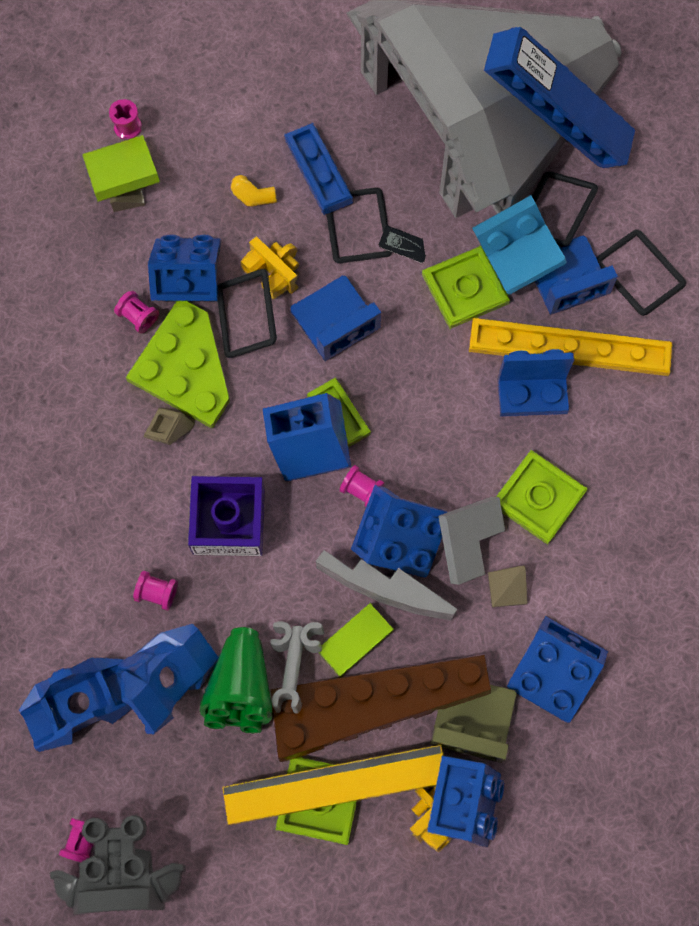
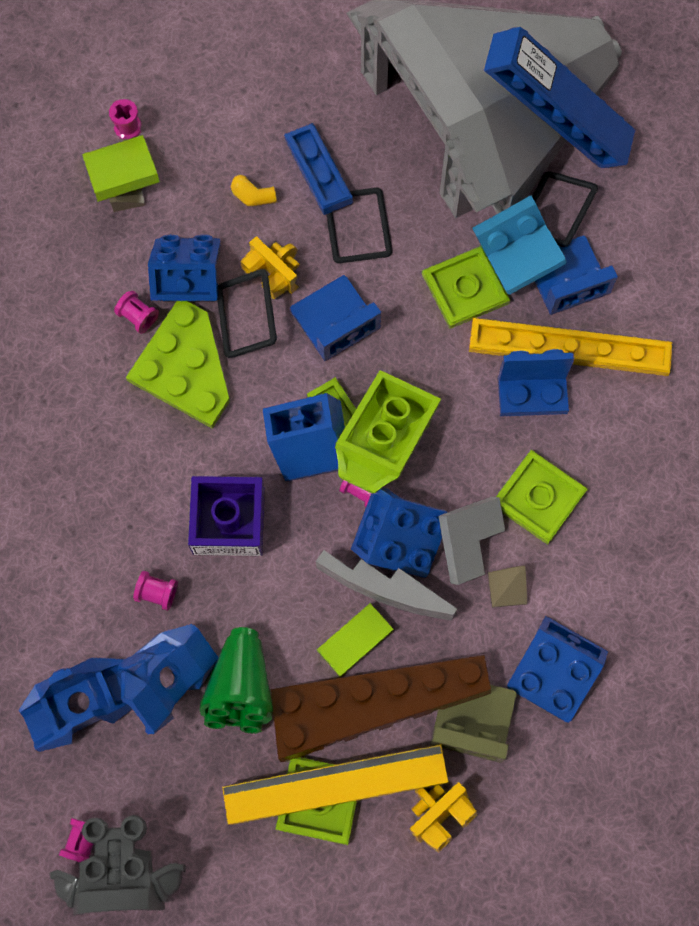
dark tan slope [144,407,195,445] -> none
light grey bar [270,621,325,713] -> none
black sticker [379,226,426,263] -> none
blue bracket [427,756,504,847] -> none
black piece [596,229,686,316] -> none
none -> lime slope [335,370,441,493]

